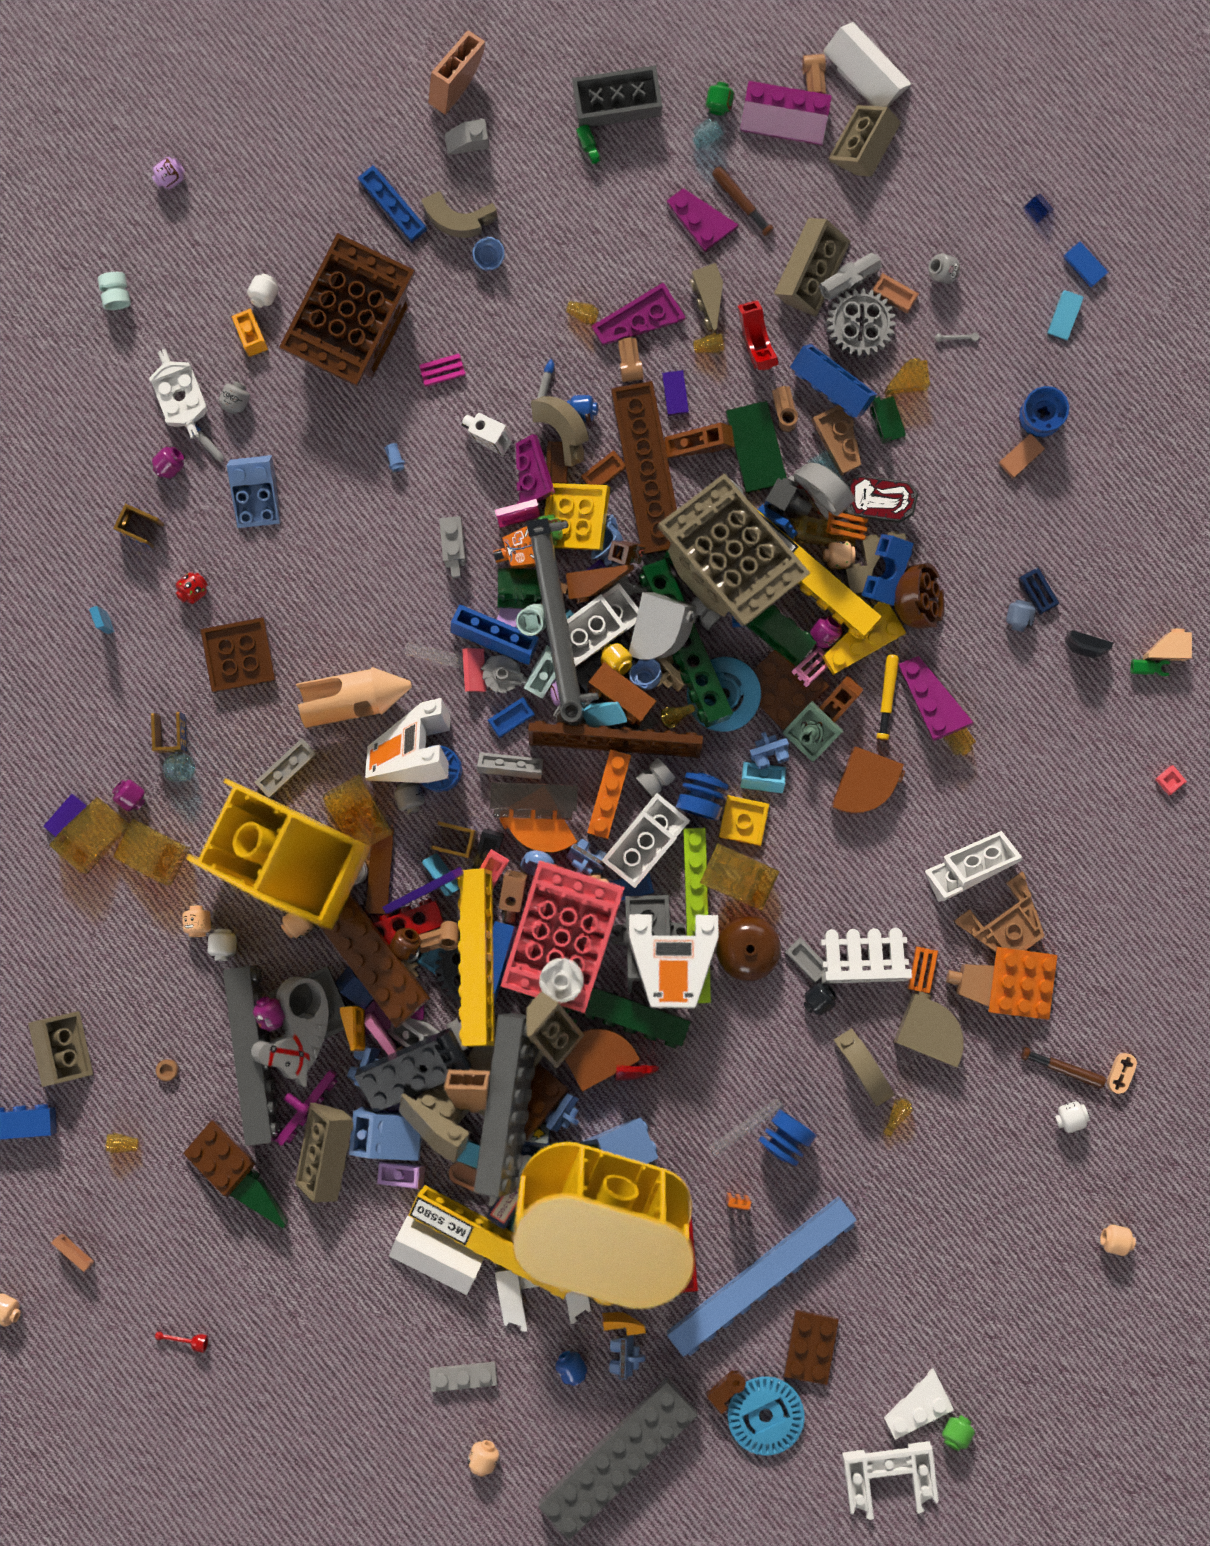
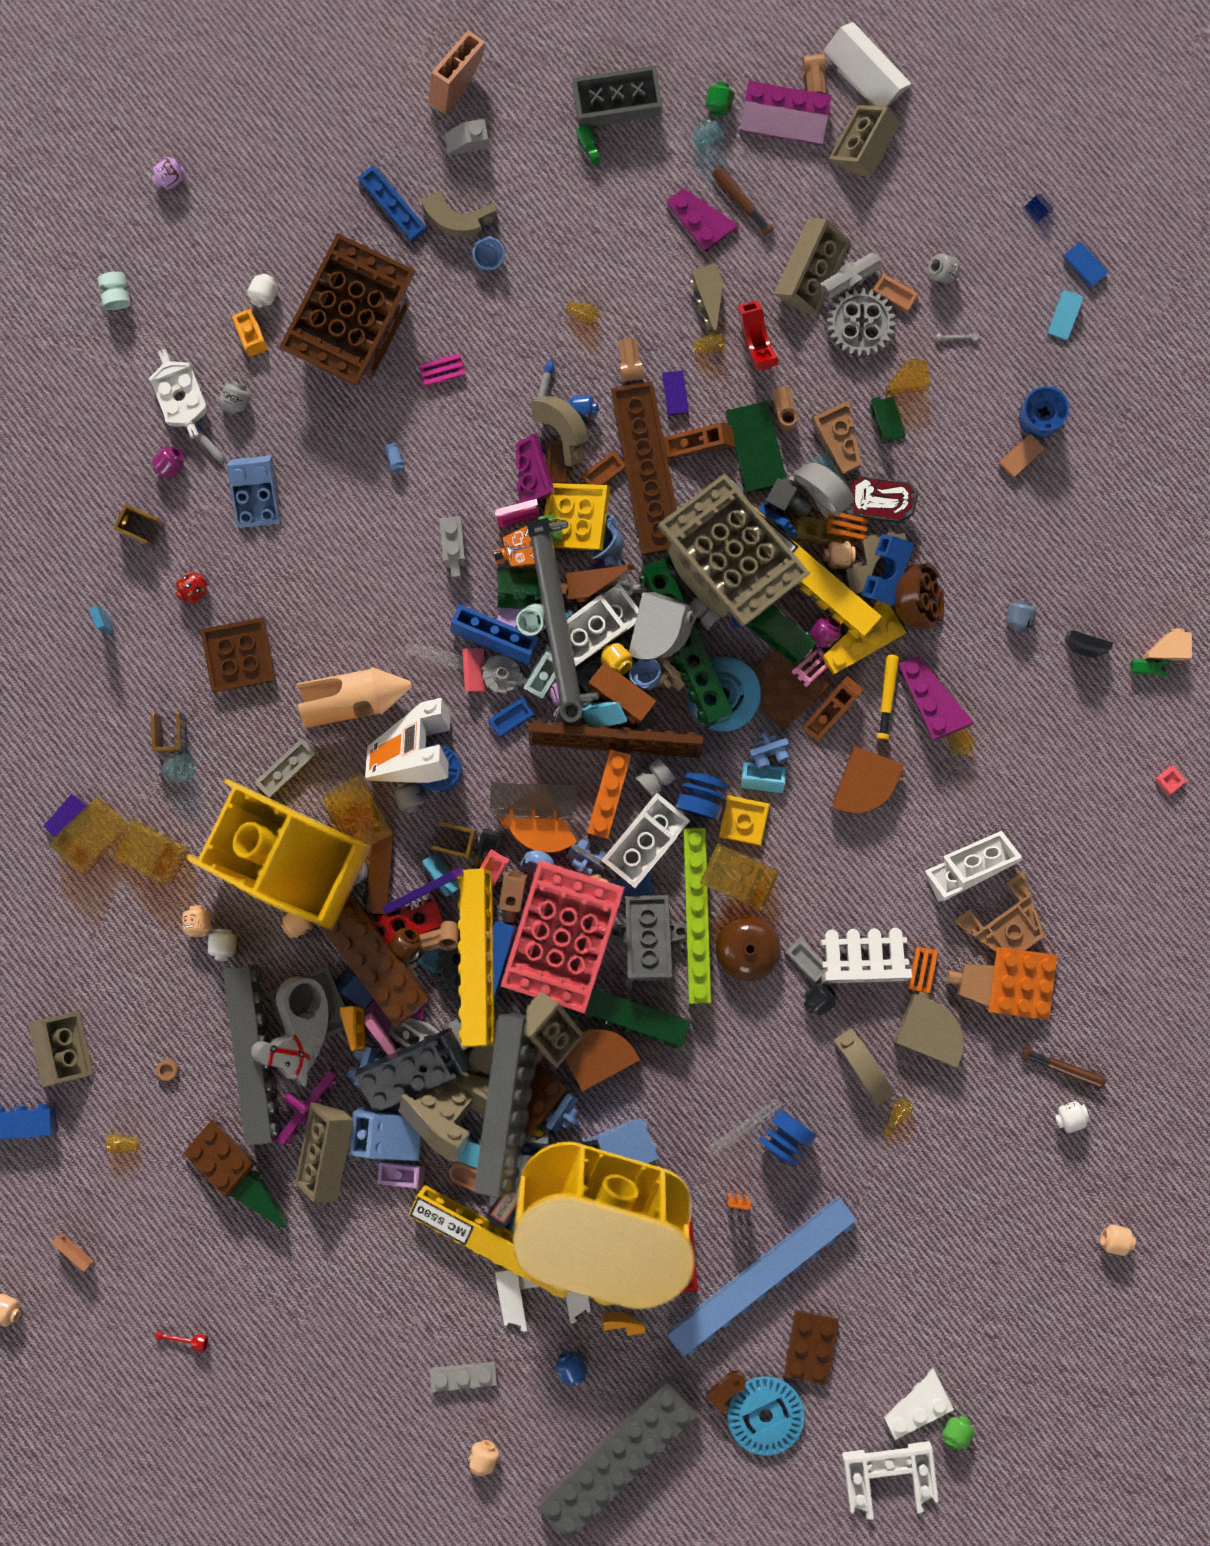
magenta head [112,780,145,811] -> none
magenta head [253,997,285,1031] -> none
white slope [389,1216,484,1295] -> none
medium nougat torso [444,1070,490,1113] -> none
white torso [462,413,514,456] -> none
light grey plate [477,752,544,779] -> none
white tile [539,958,584,1003] -> none
magenta wing [591,282,686,346] -> none
reddish brown leg [608,540,645,565] -> none
medium blue hips [609,1335,646,1379] -> none
red brick [615,1065,659,1081] -> none
white wedge [629,914,718,1008] -> none
clear yellow cone [661,704,695,728] -> none
sand green plate [782,702,843,762] -> none
blue brick [790,344,877,418] -> none
dark blue tile [1018,567,1060,615] -> none
light nougat beam [1107,1053,1137,1094] -> none

